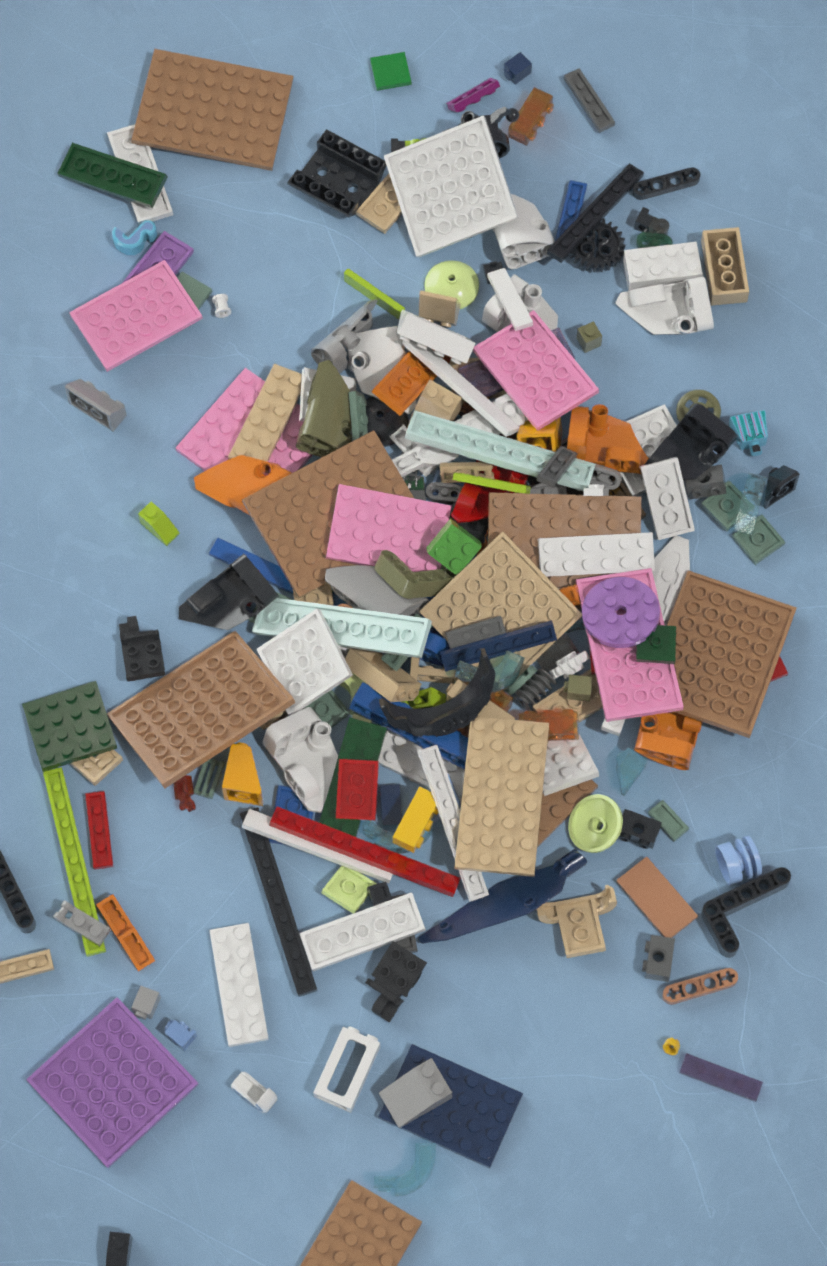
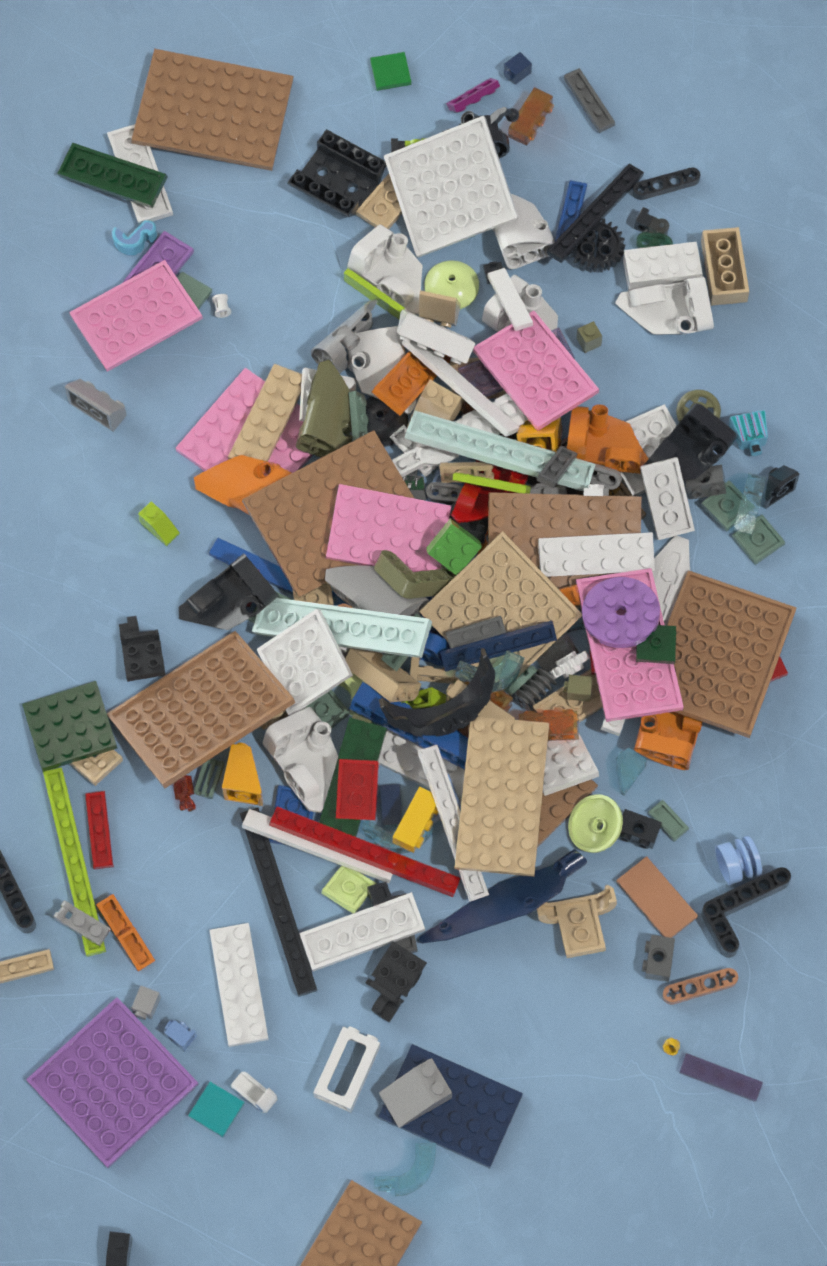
none -> teal tile [188,1081,245,1138]
none -> white panel [347,224,423,314]

